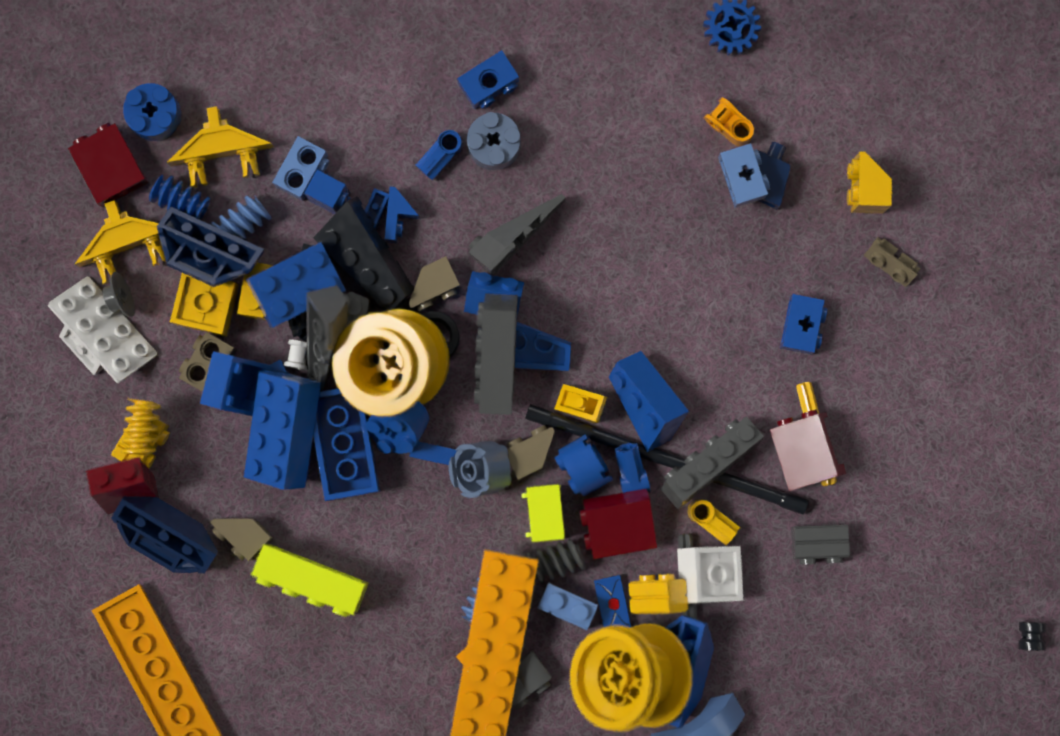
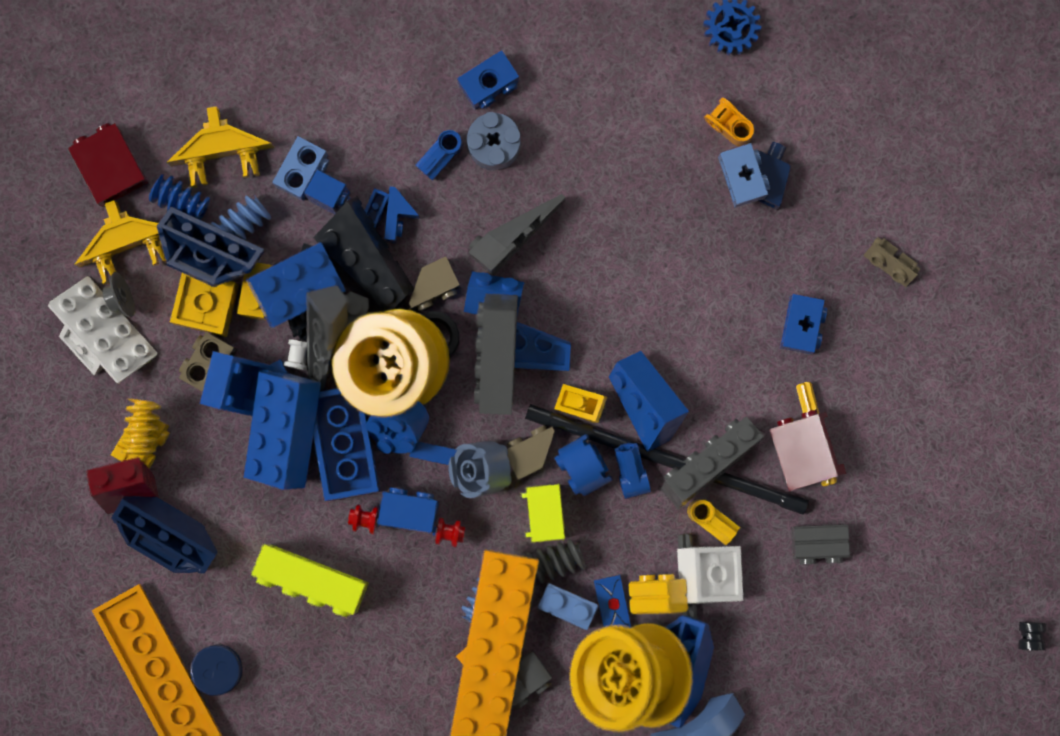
blue brick [123,83,182,141] -> none
dark tan slope [210,519,274,561] -> none
dark red brick [580,489,657,559] -> none
yellow slope [847,152,892,214] -> none
none -> dark blue head [190,644,243,696]
none -> blue brick [348,488,465,548]

